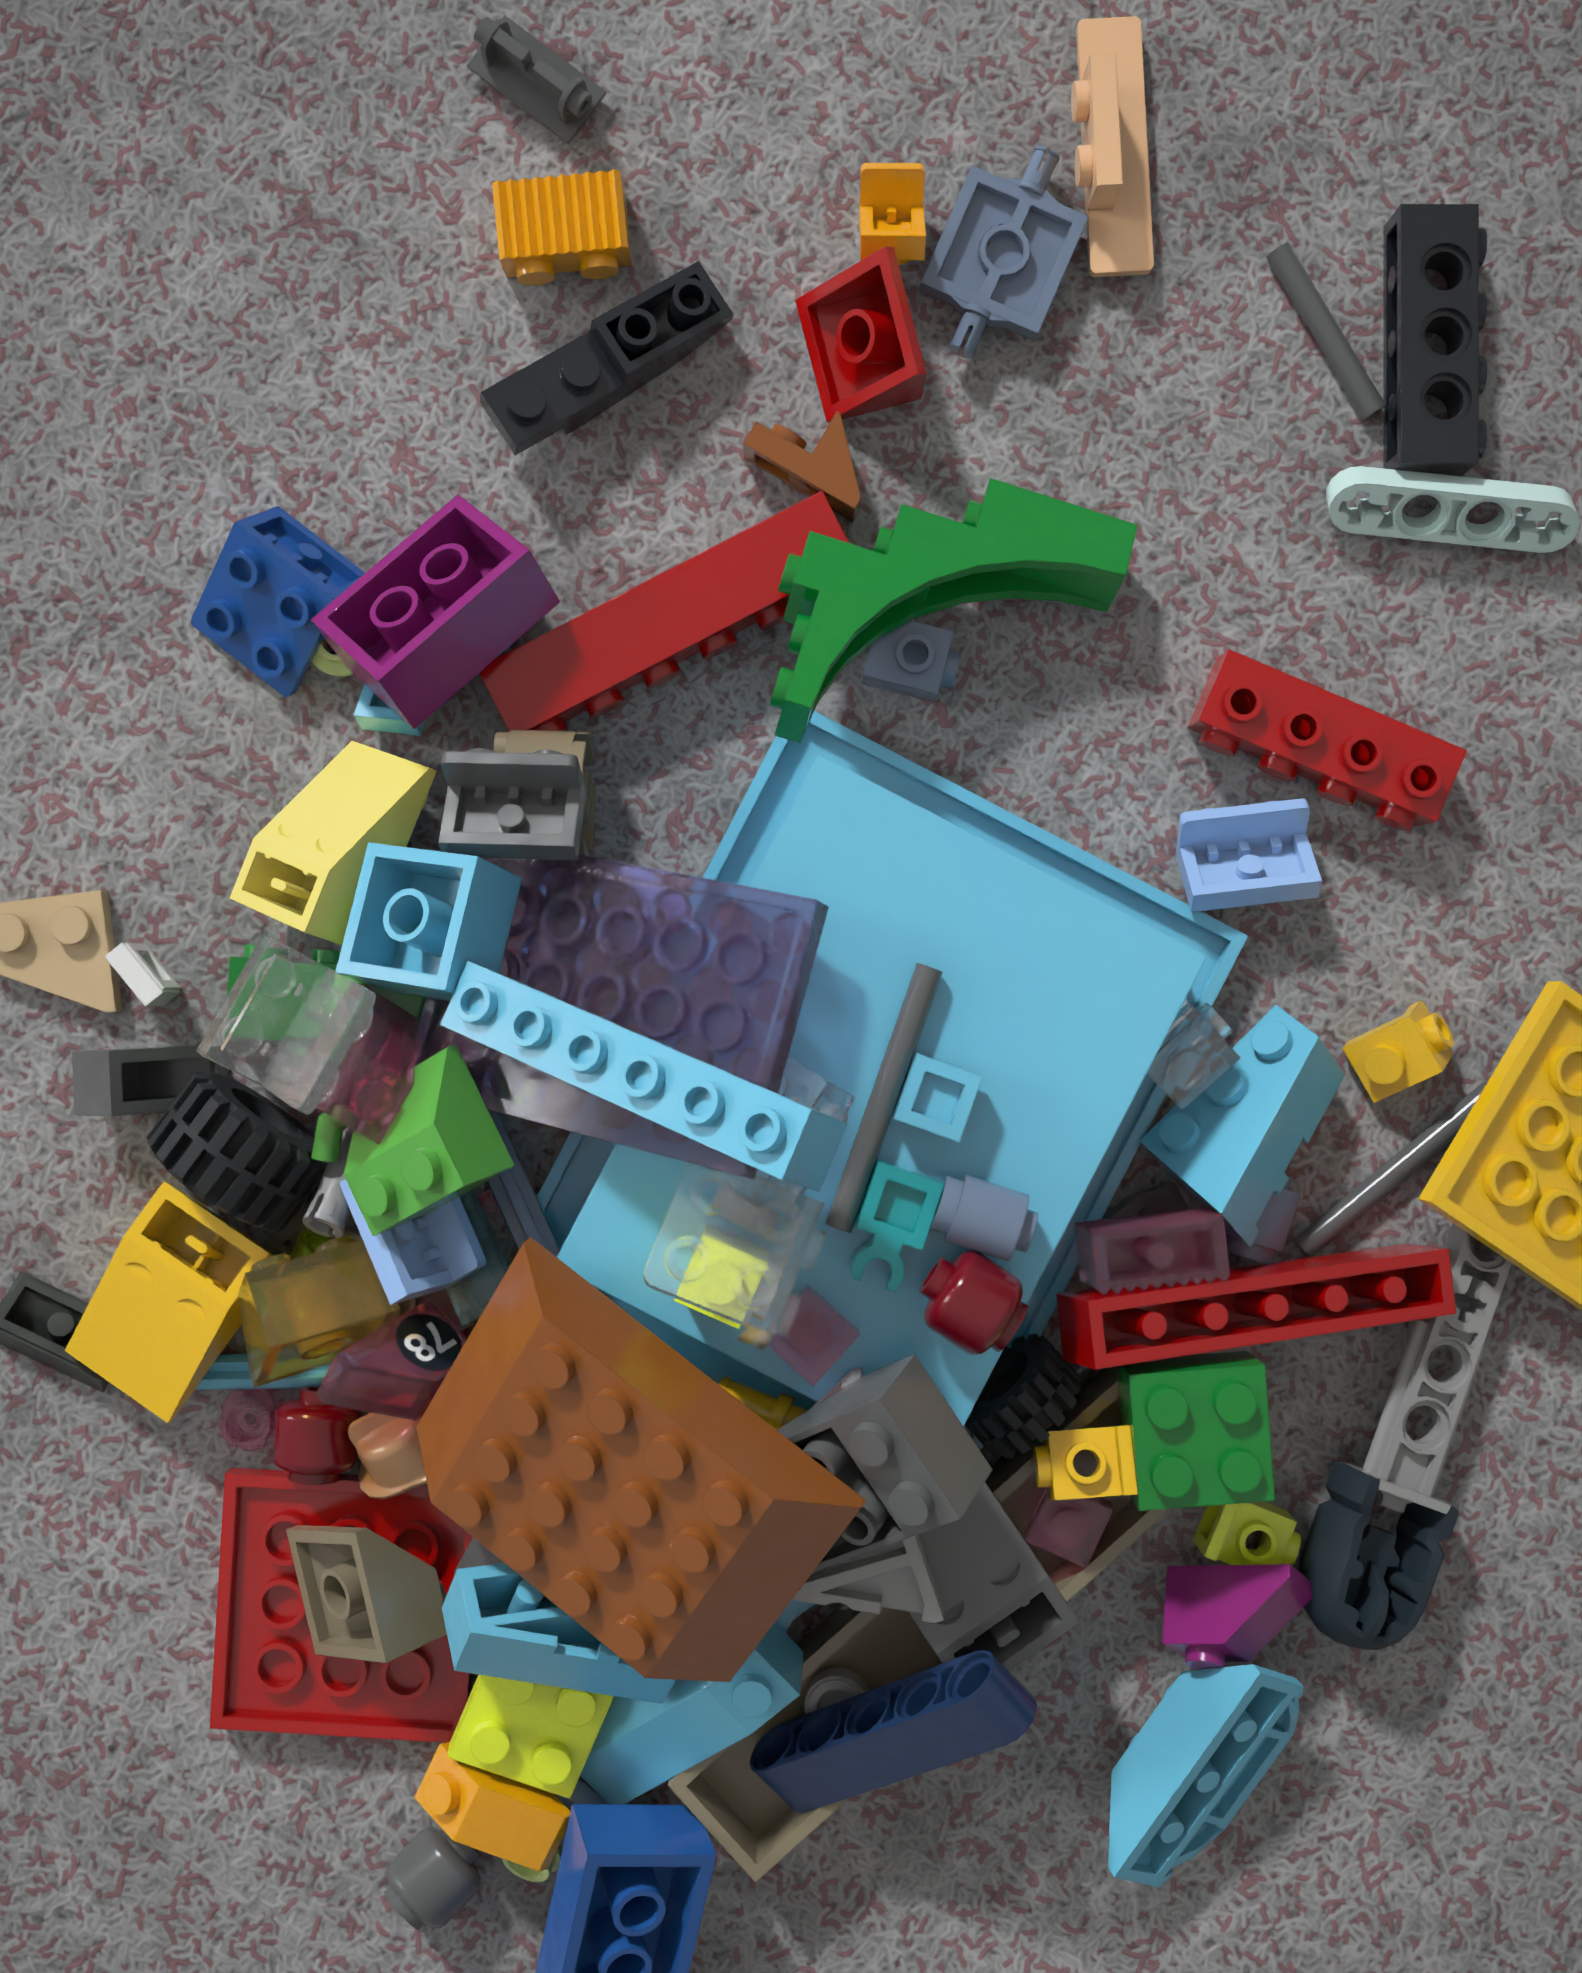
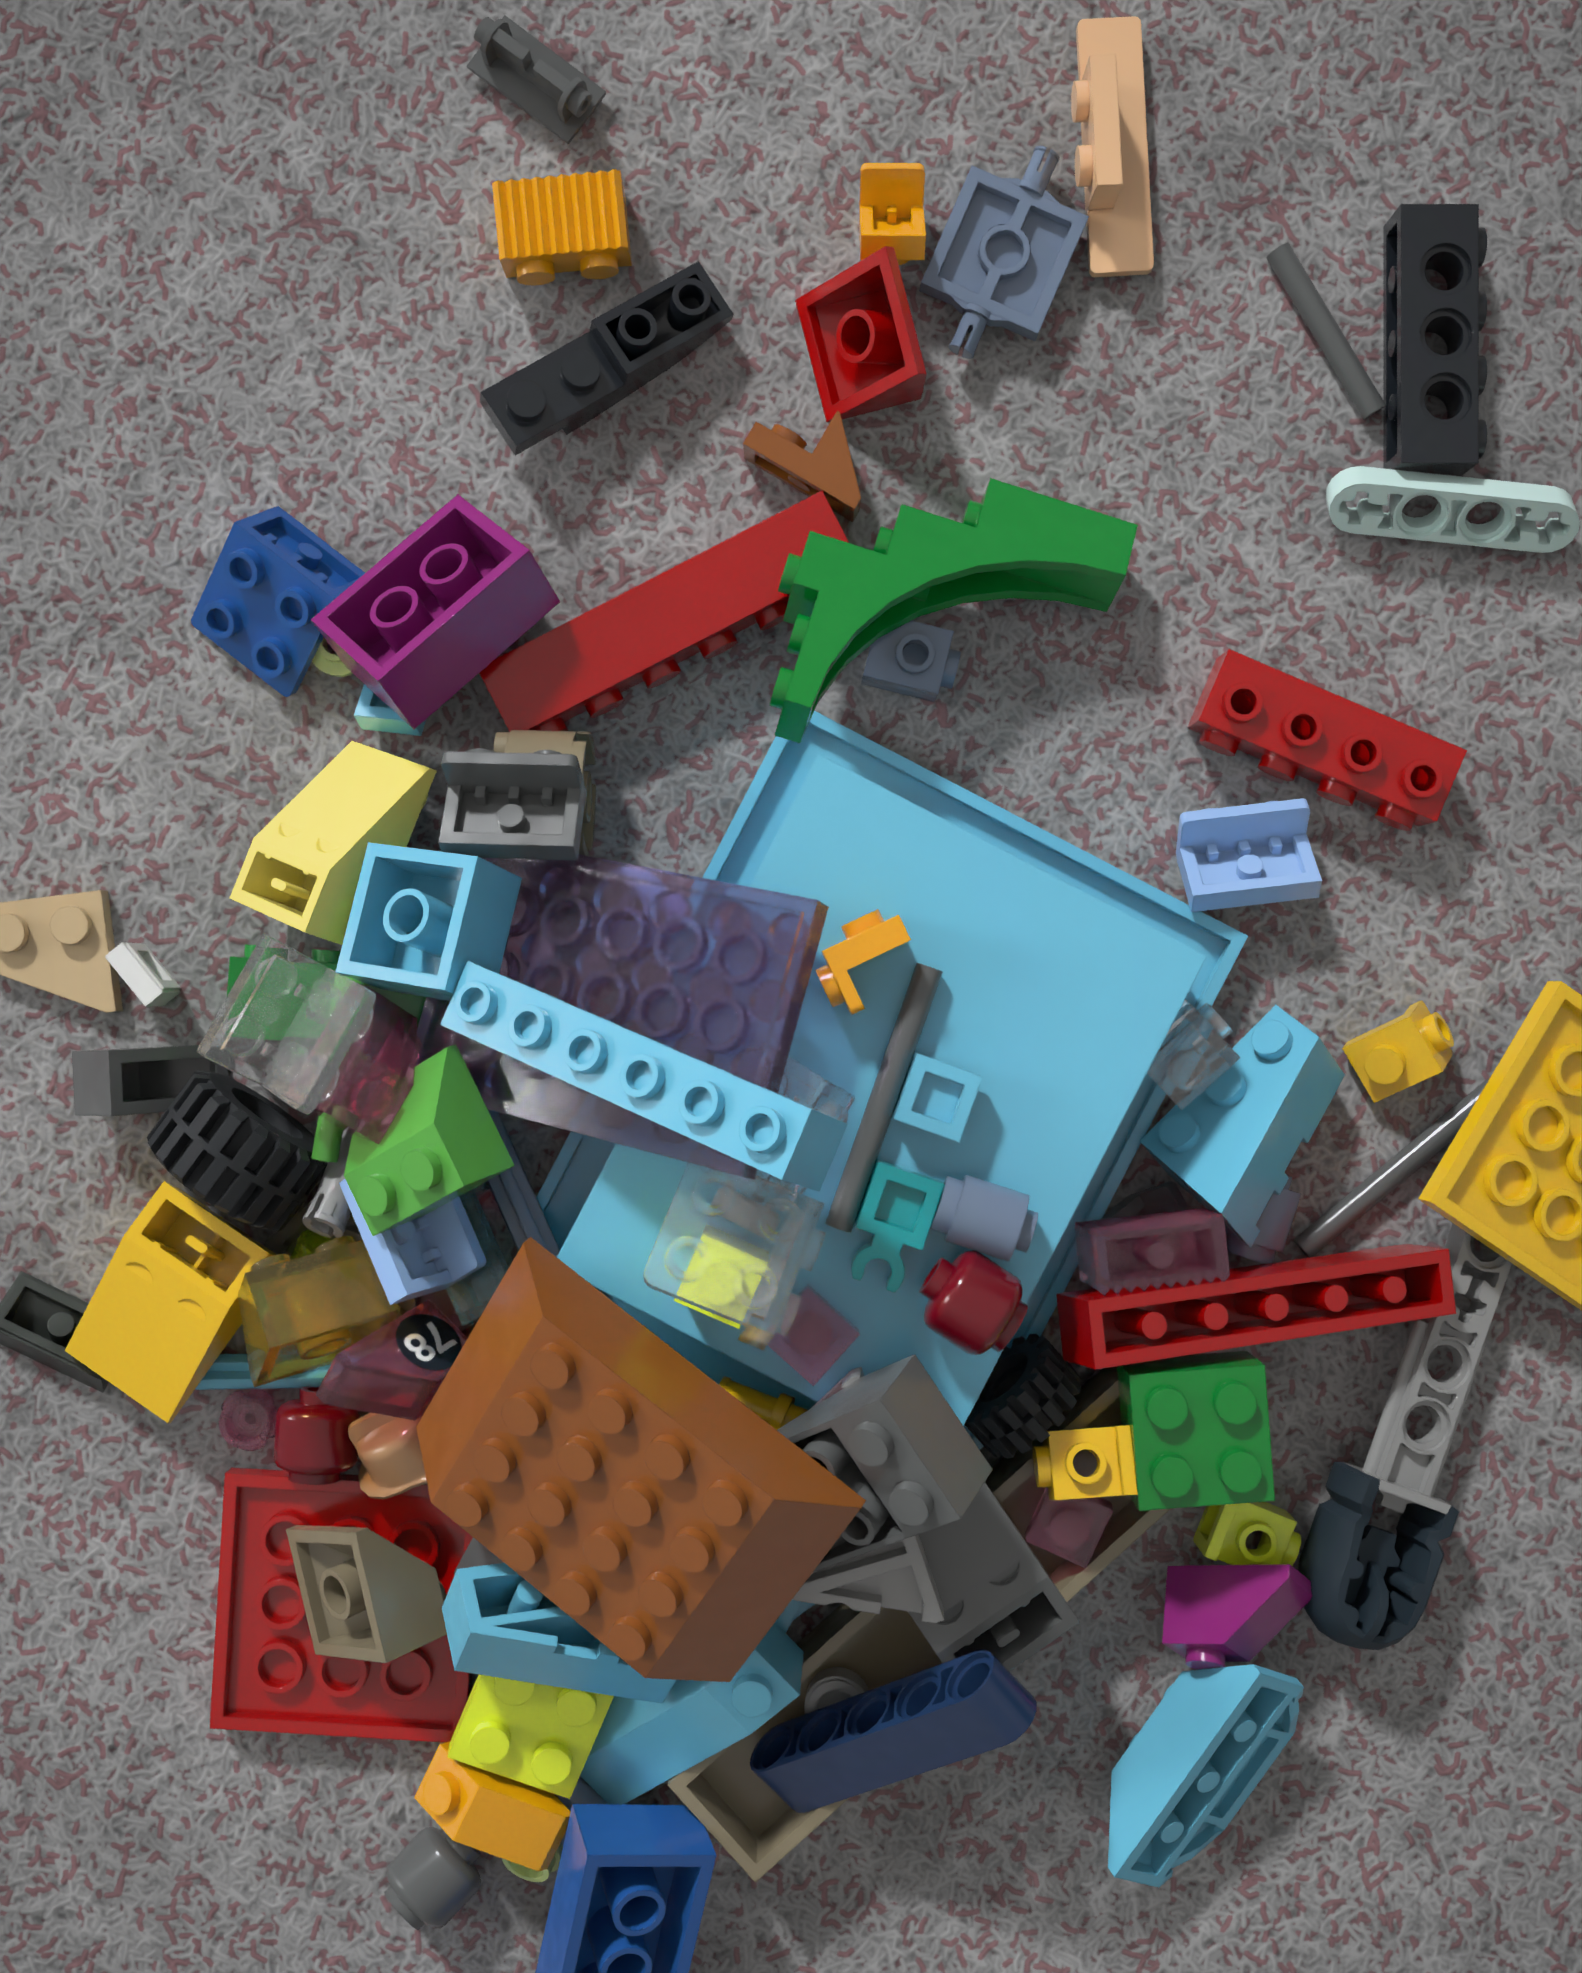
none -> light orange bracket [815,909,911,1015]

